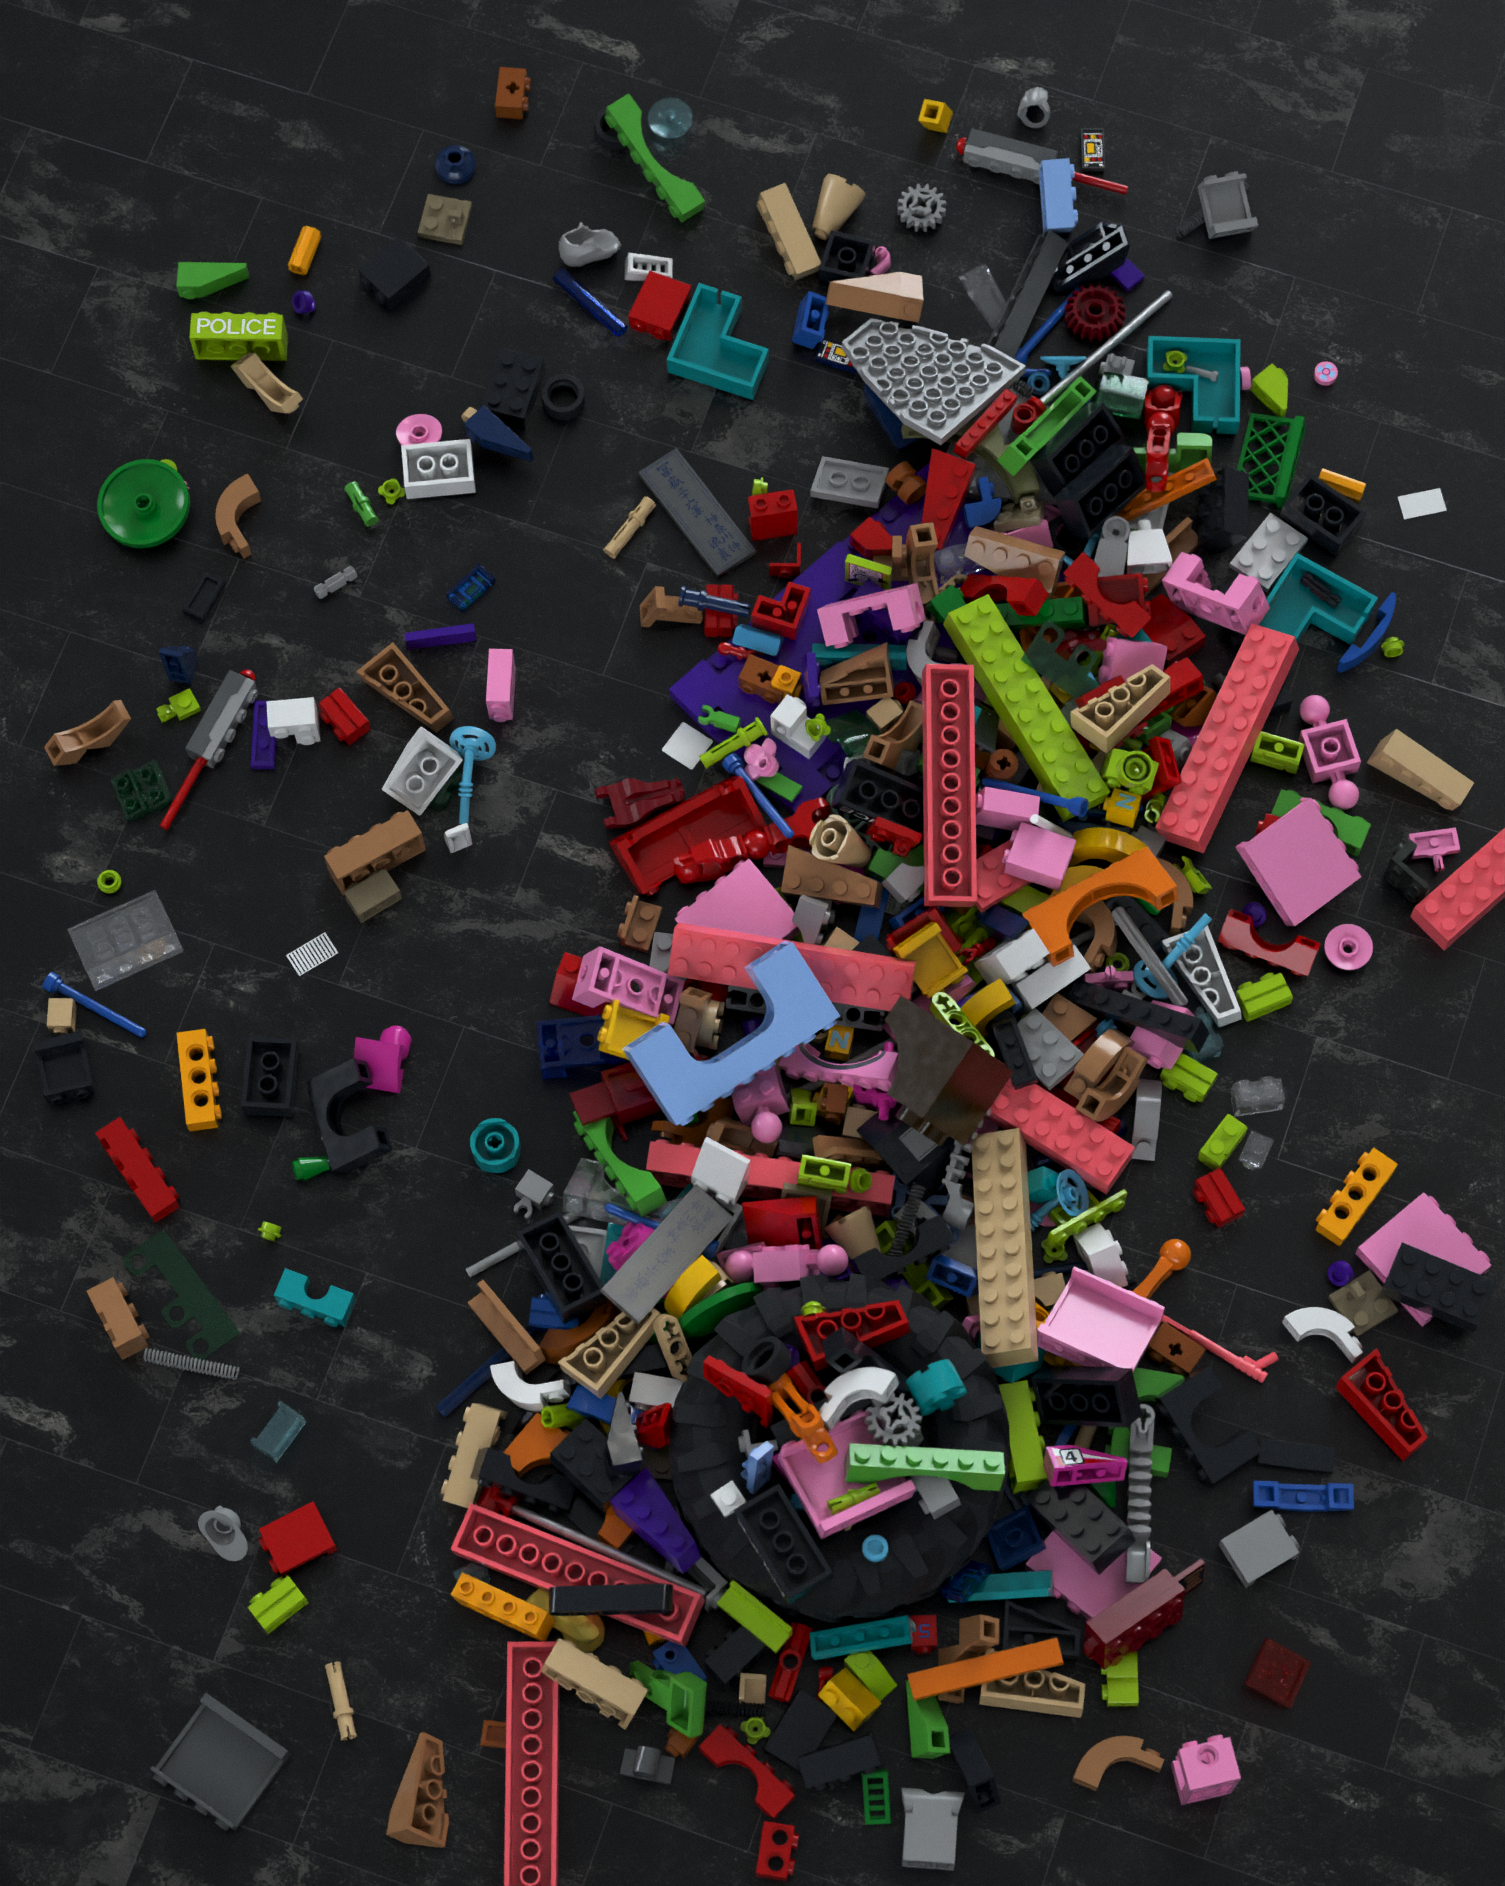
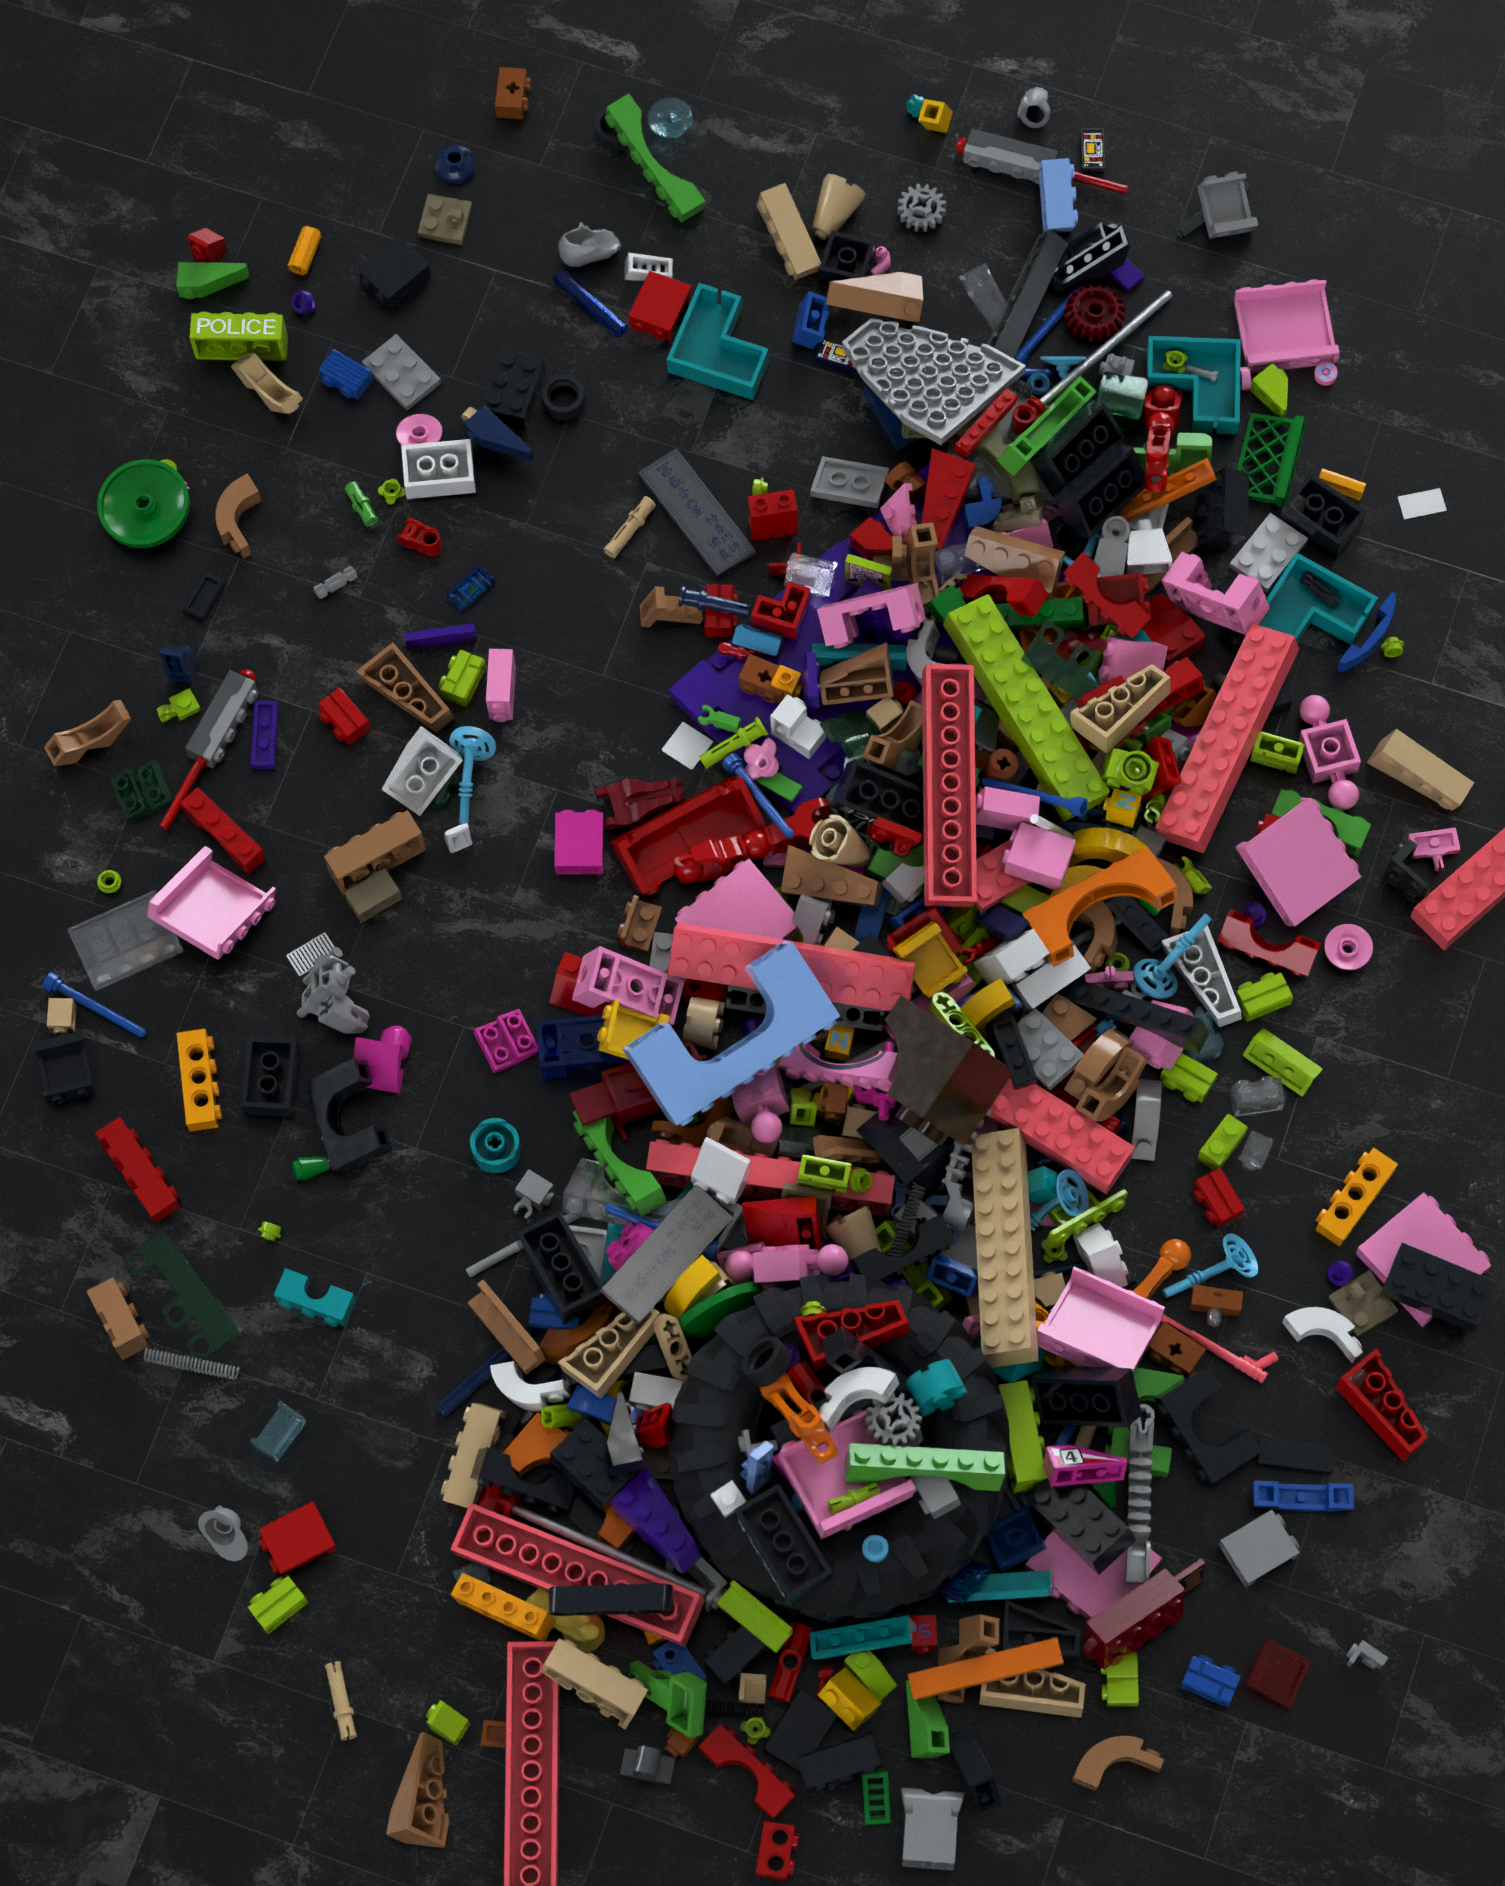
dark grey panel [150,1693,291,1831] -> none
white brick [266,697,321,745] -> none
medium nougat bracket [674,987,713,1053] -> none
red wing [703,1355,773,1428] -> none
lime plate [805,713,831,741] -> none
light grey axle [1111,906,1188,1007] -> none
bright pink plate [1171,1735,1241,1805] -> none
none -> bright pink panel [147,846,276,960]
none -> red arch [180,787,266,875]
none -> red slope [188,228,227,263]
none -> light grey piece [297,947,370,1034]
none -> blue brick [319,349,373,400]
none -> light grey plate [362,334,441,411]
none -> red piece [396,518,443,557]
none -> lime slope [426,1700,470,1746]
none -> lime brick [439,650,487,707]
none -> dark pink slope [473,1009,540,1074]
none -> dark pink panel [554,810,604,874]
none -> clear brick [784,553,838,597]
none -> bright pink wing [880,483,917,544]
none -> teal plate [907,94,924,117]
none -> medium azure dish [1162,1233,1258,1298]
none -> blue brick [1180,1655,1241,1708]
none -> dark orange piece [1190,1285,1243,1327]
none -> bright pink panel [1234,279,1339,373]
none -> lime panel [1242,1028,1323,1097]
none -> light grey bracket [1346,1640,1388,1670]

